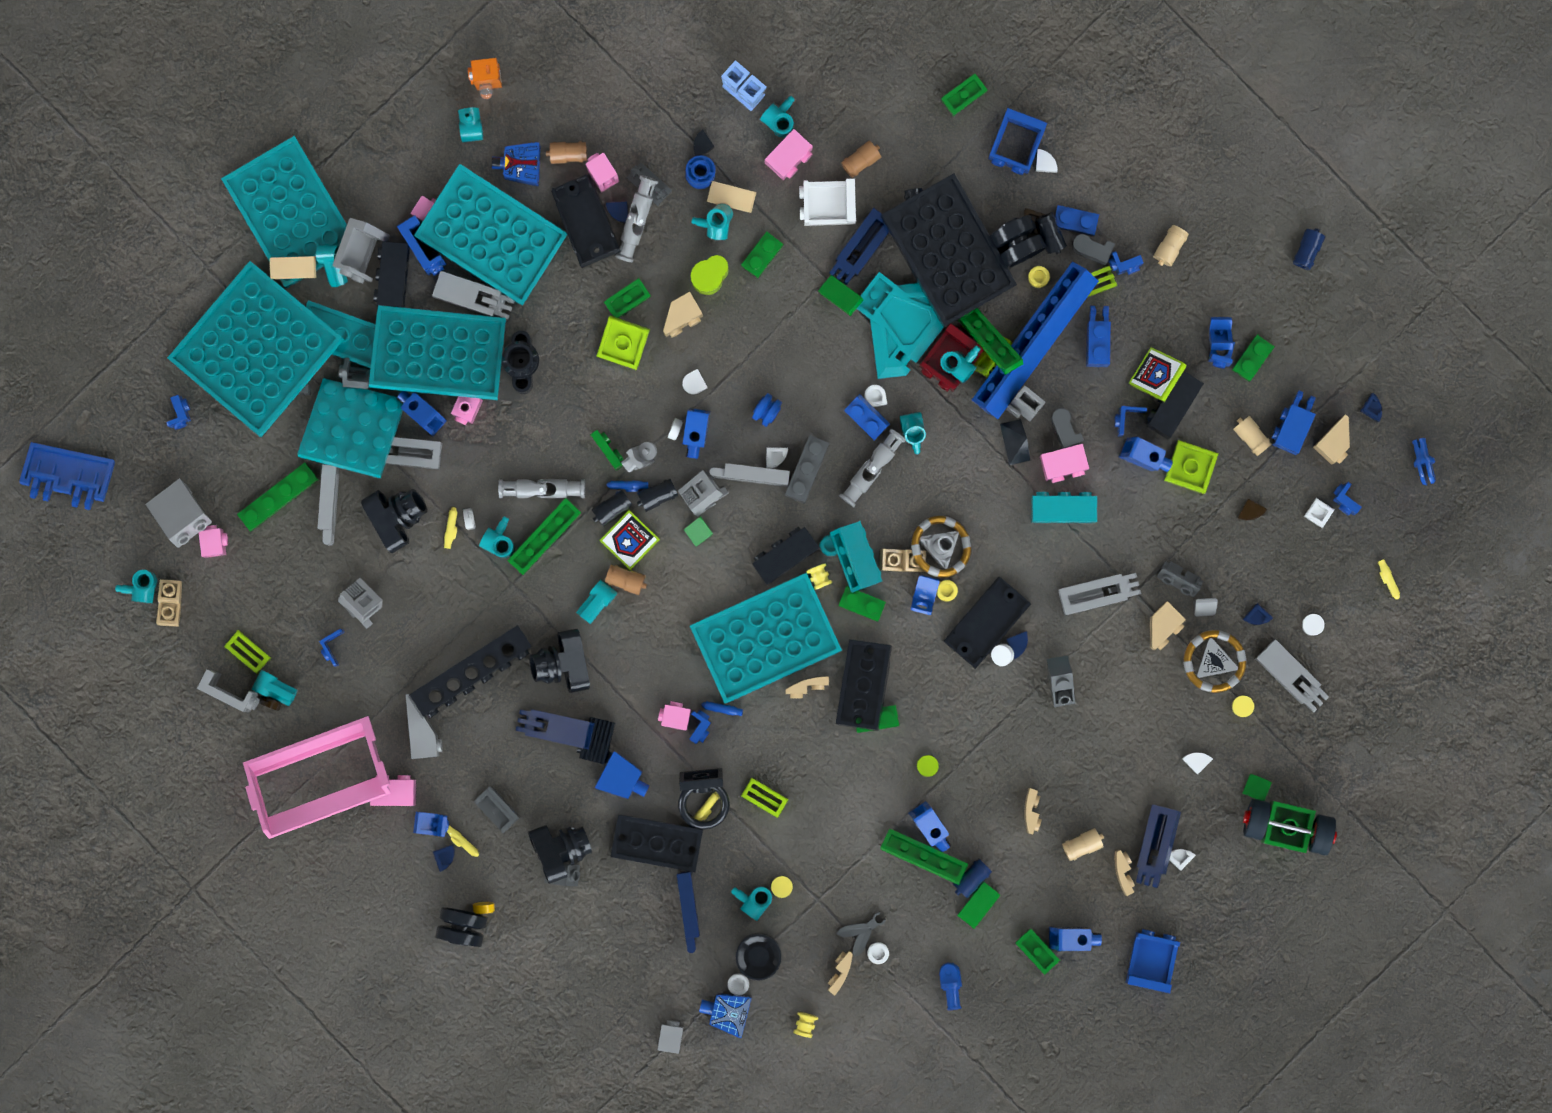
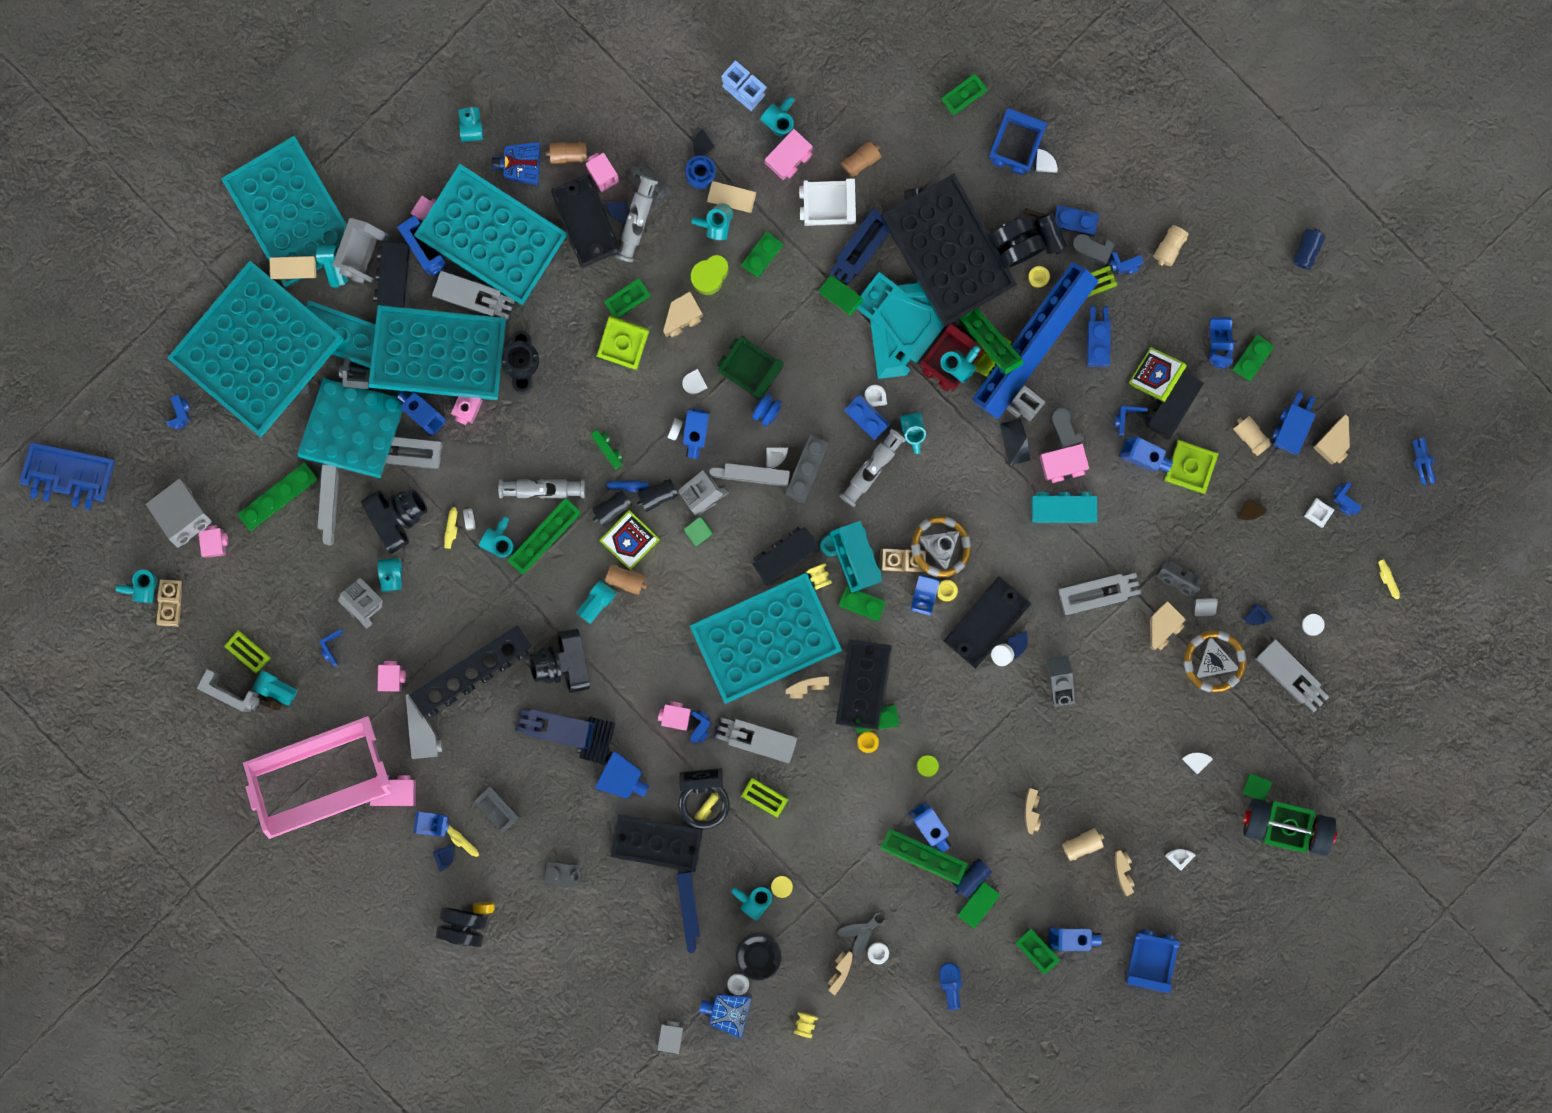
orange piece [468,58,502,100] -> none
black beam [528,825,592,884] -> none
light grey hips [621,442,657,472] -> none
blue piece [701,701,743,716] -> none
dark blue hinge [1136,804,1181,888] -> none
light yellow tile [1232,696,1254,717] -> none
dark blue tile [1360,393,1382,422] -> none
none -> teal piece [378,558,402,592]
none -> bright pink brick [378,661,406,692]
none -> light grey hinge [715,717,797,764]
none -> dark green panel [717,335,784,400]
none -> yellow tile [857,731,879,753]

